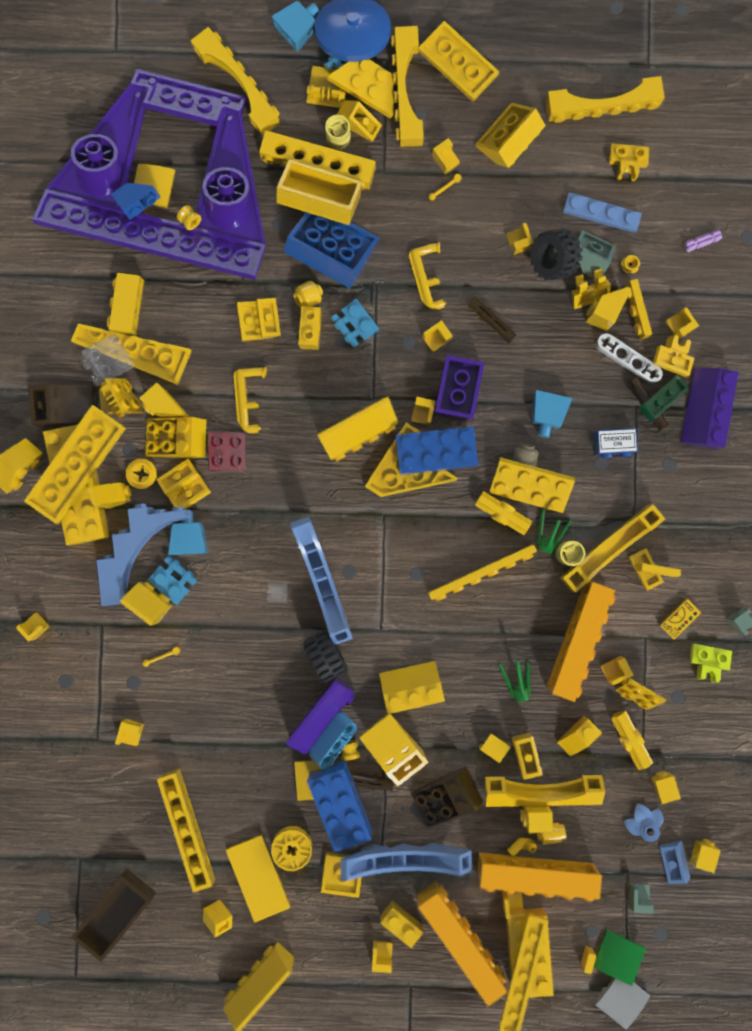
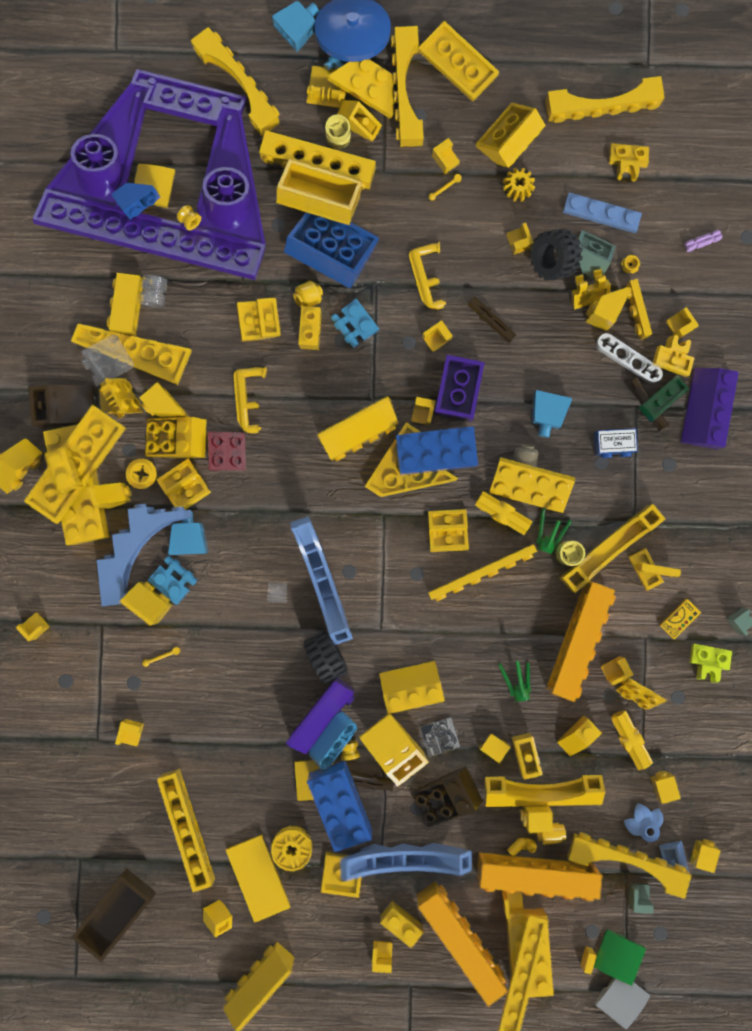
none -> yellow brick [45,447,82,493]
none -> clear wheel [139,275,168,308]
none -> piece [419,716,461,757]
none -> yellow slope [428,509,469,552]
none -> yellow gear [503,168,535,202]
none -> yellow arch [568,832,691,899]

